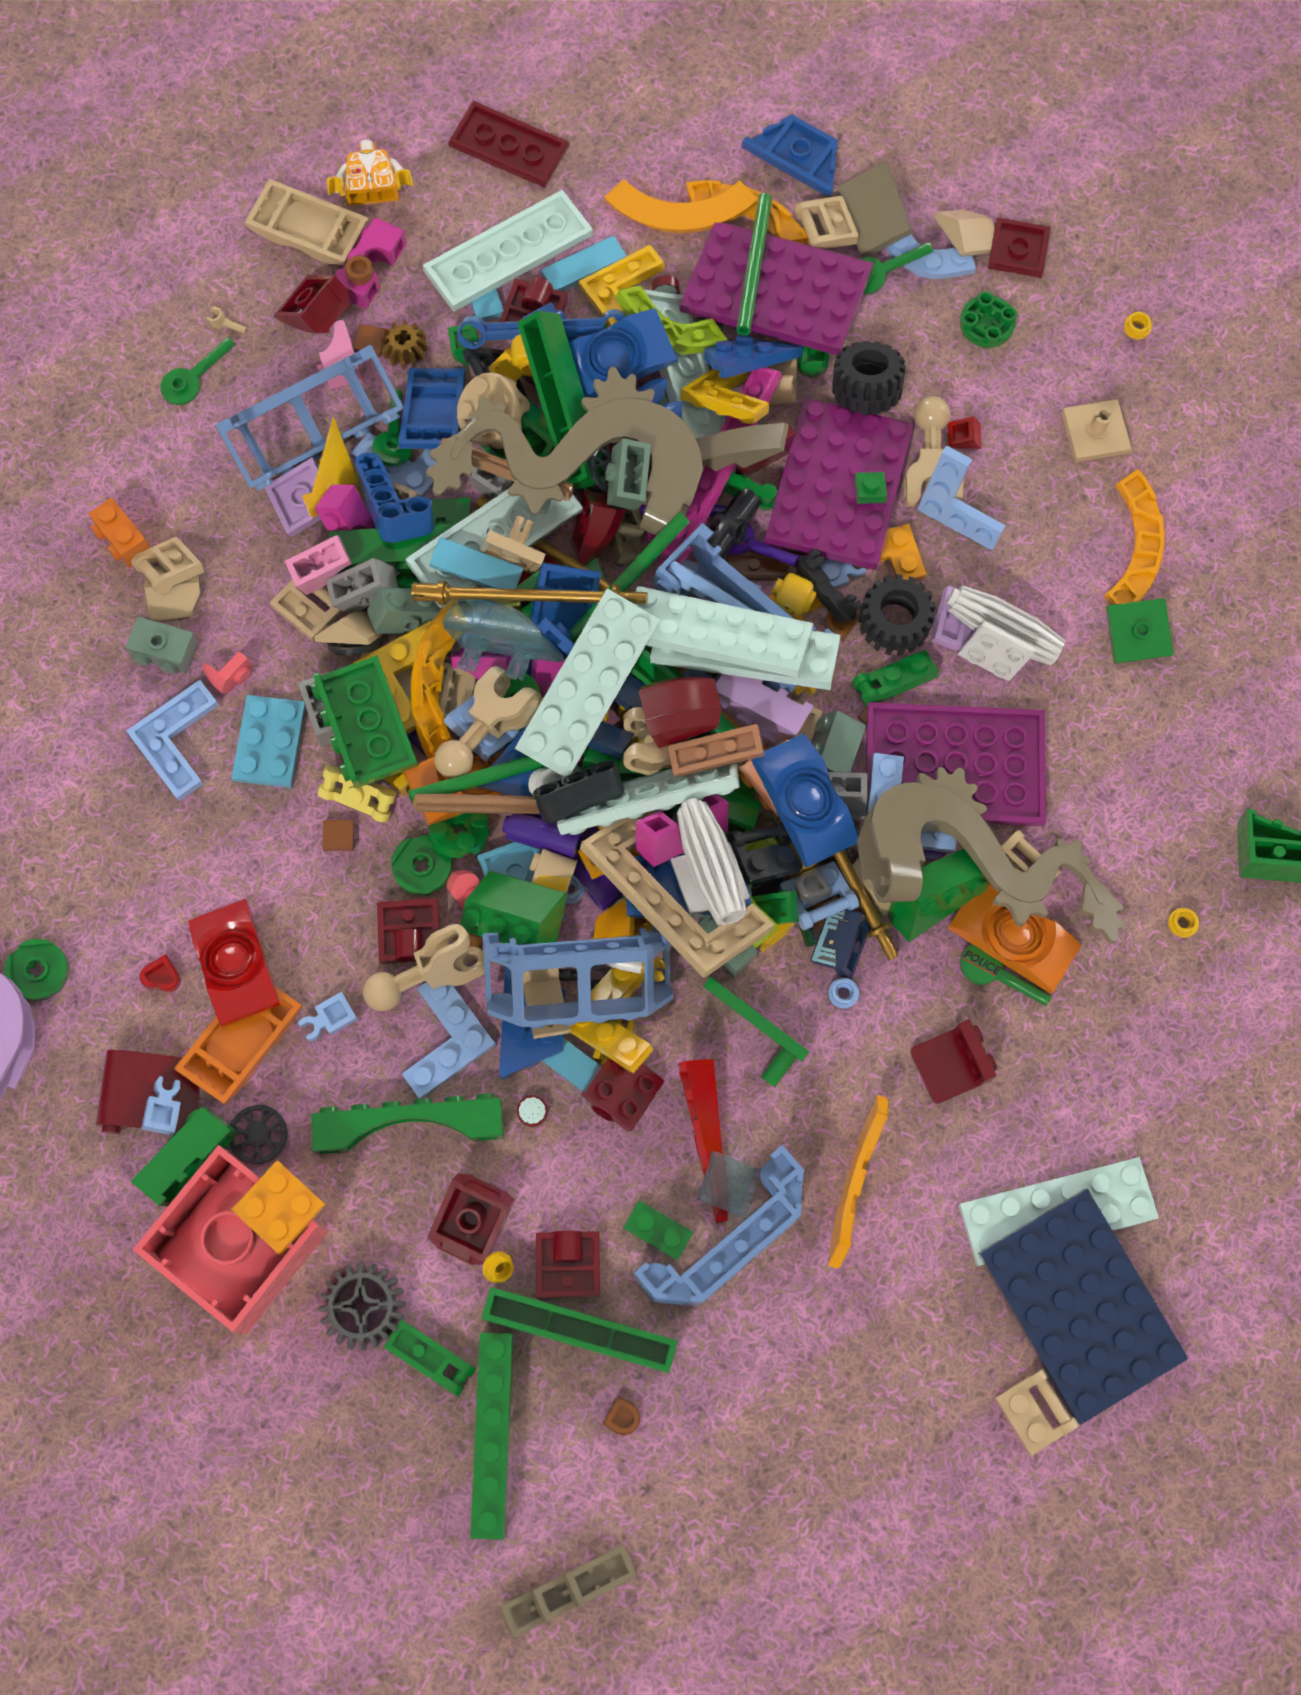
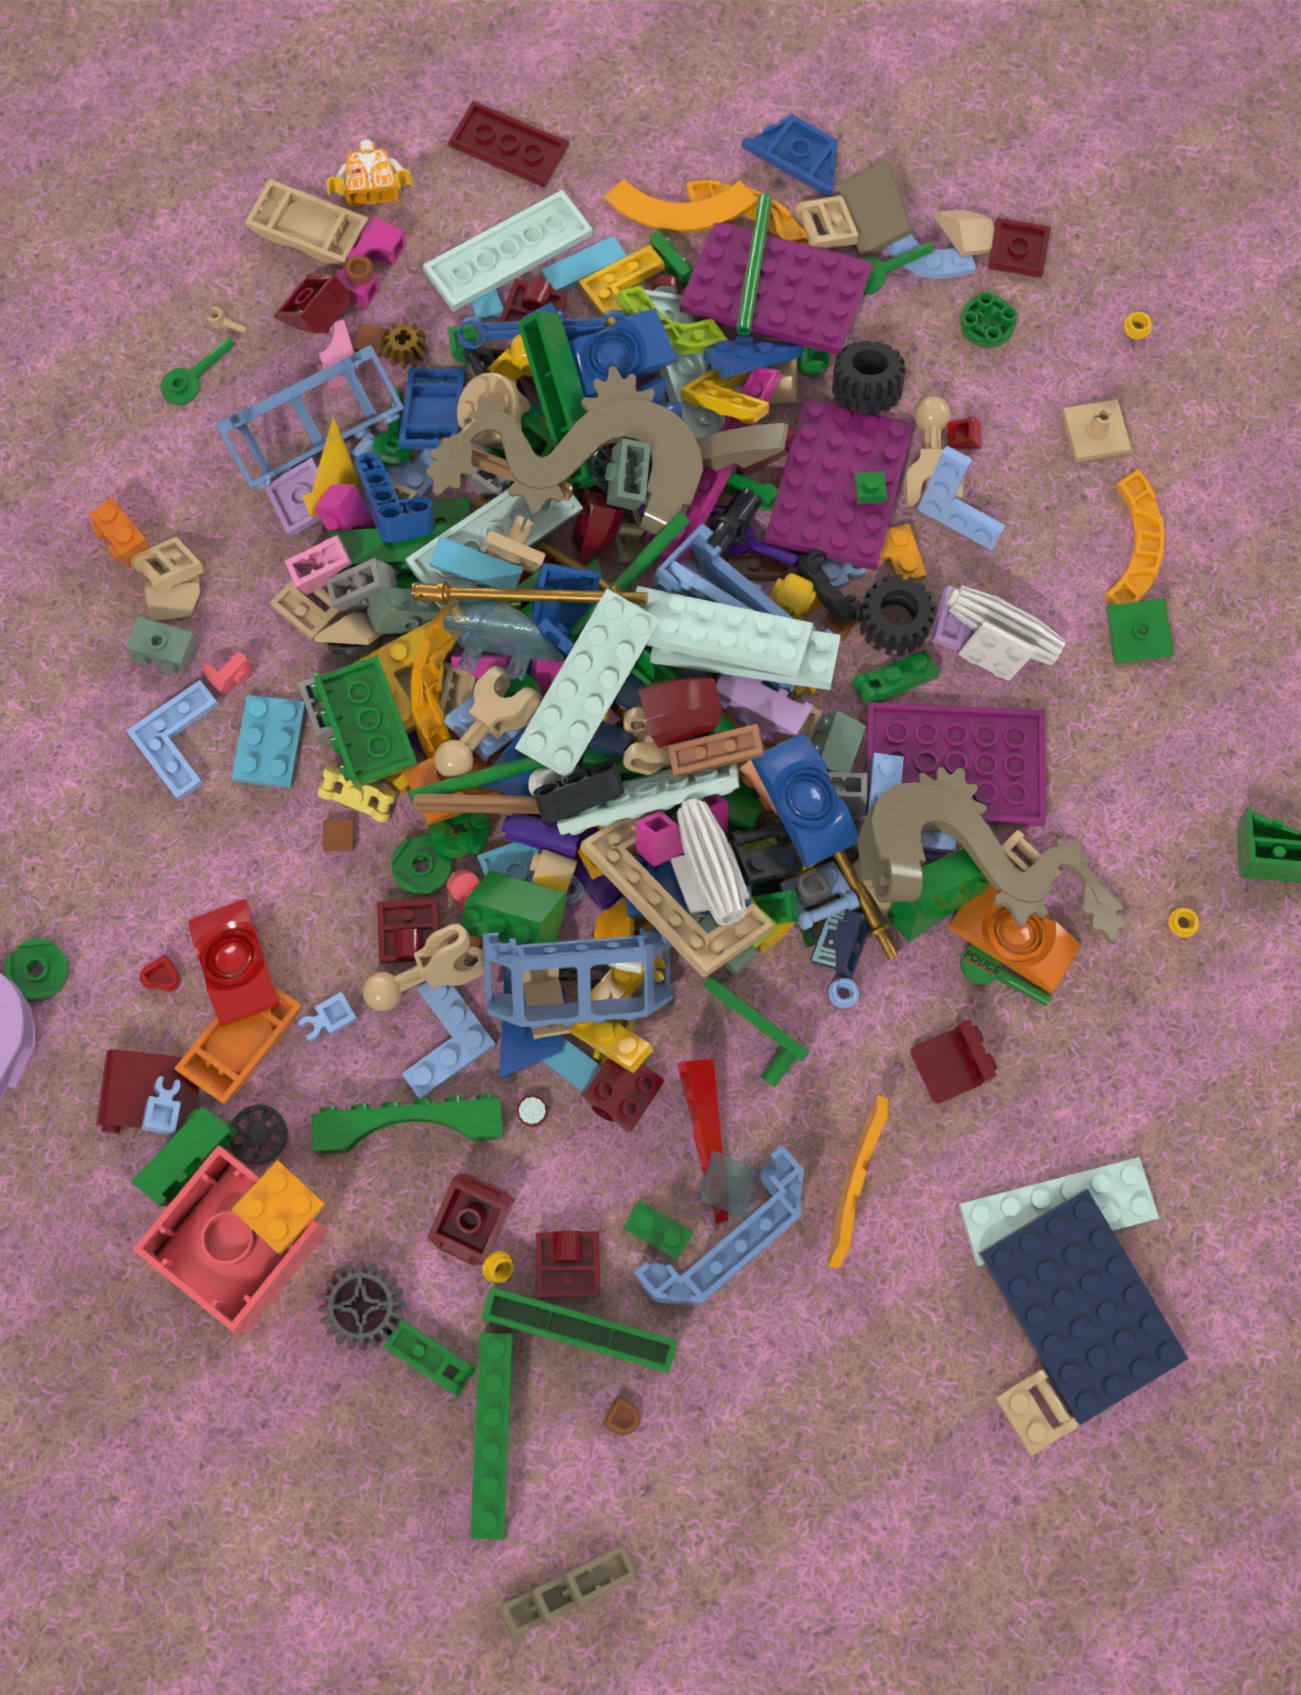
none -> green plate [649,230,692,289]

